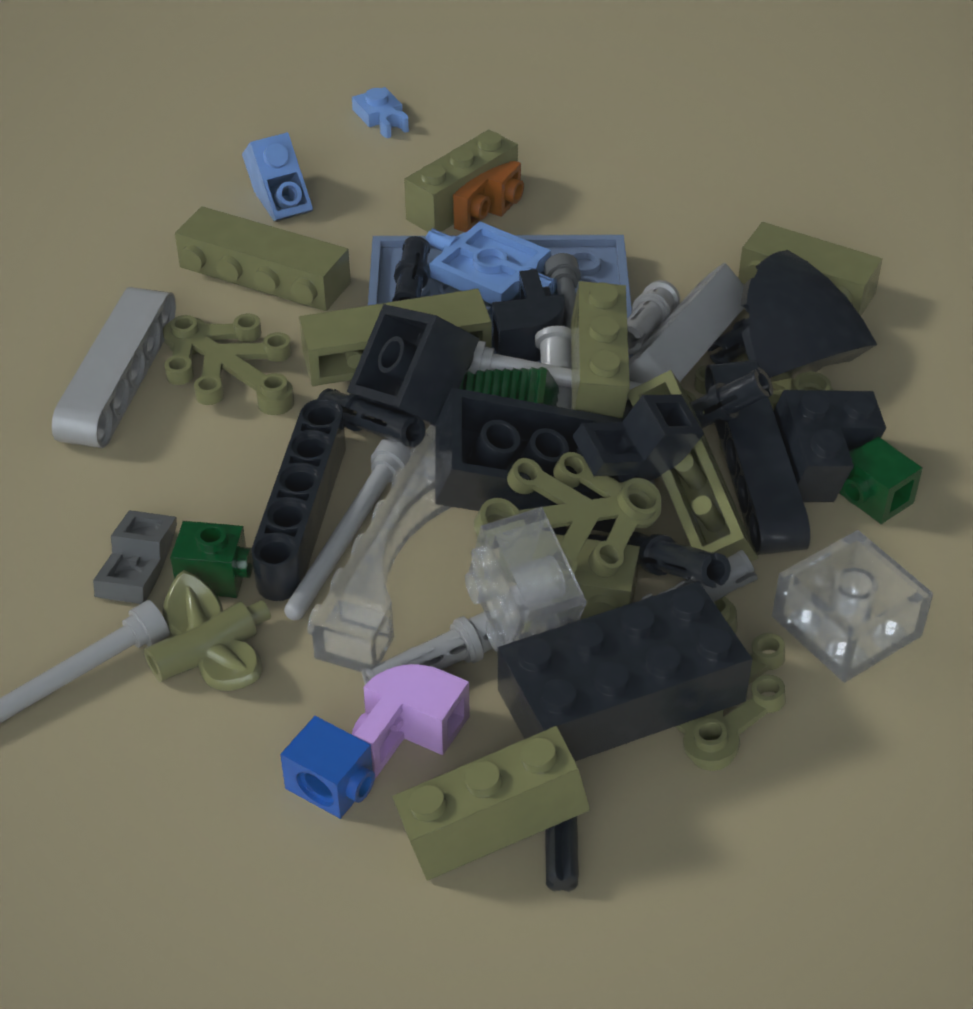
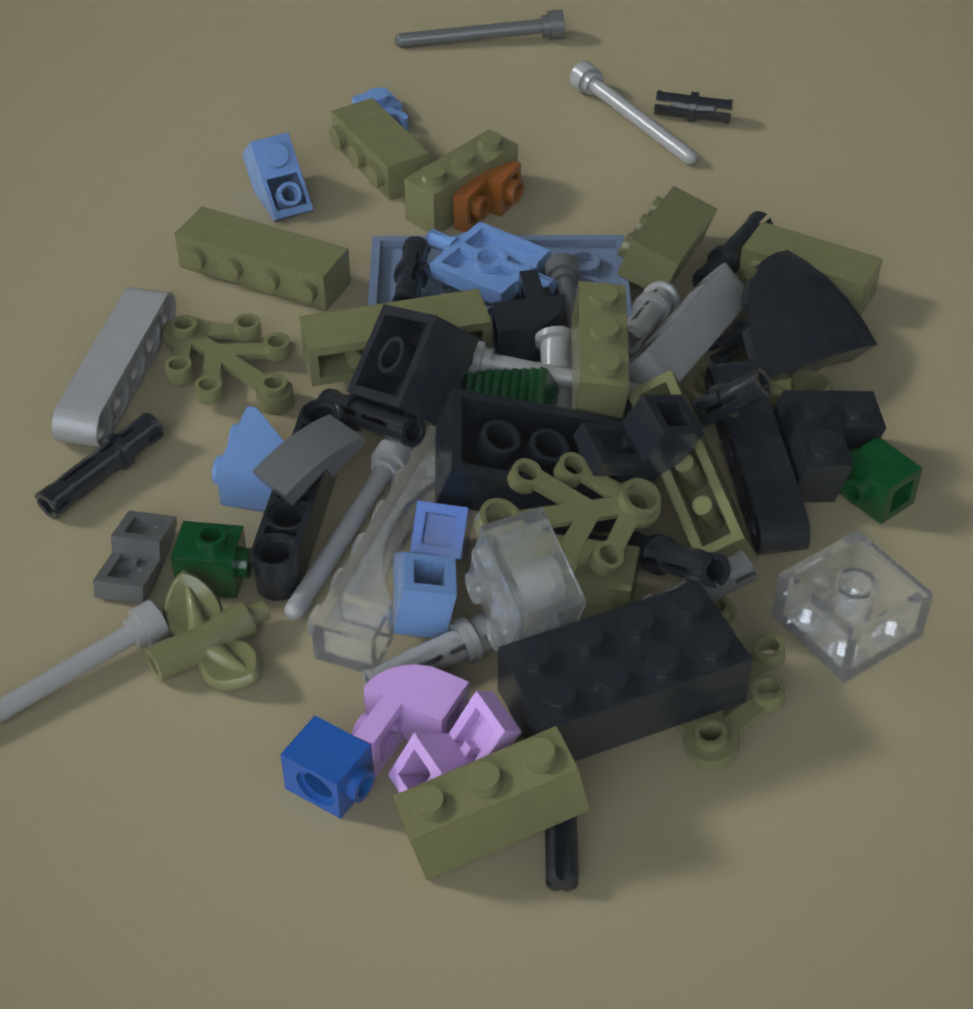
none -> black pin [35,412,164,519]
none -> medium blue slope [212,406,284,512]
none -> dark grey slope [252,414,366,505]
none -> olive brick [329,98,430,200]
none -> lavender brick [388,691,522,793]
none -> medium blue slope [393,552,457,638]
none -> dark grey piece [394,9,565,48]
none -> blue brick [410,500,474,562]
none -> light grey piece [569,61,698,165]
none -> olive brick [617,186,717,291]
none -> black pin [654,90,733,124]
none -> black pin [692,211,773,287]

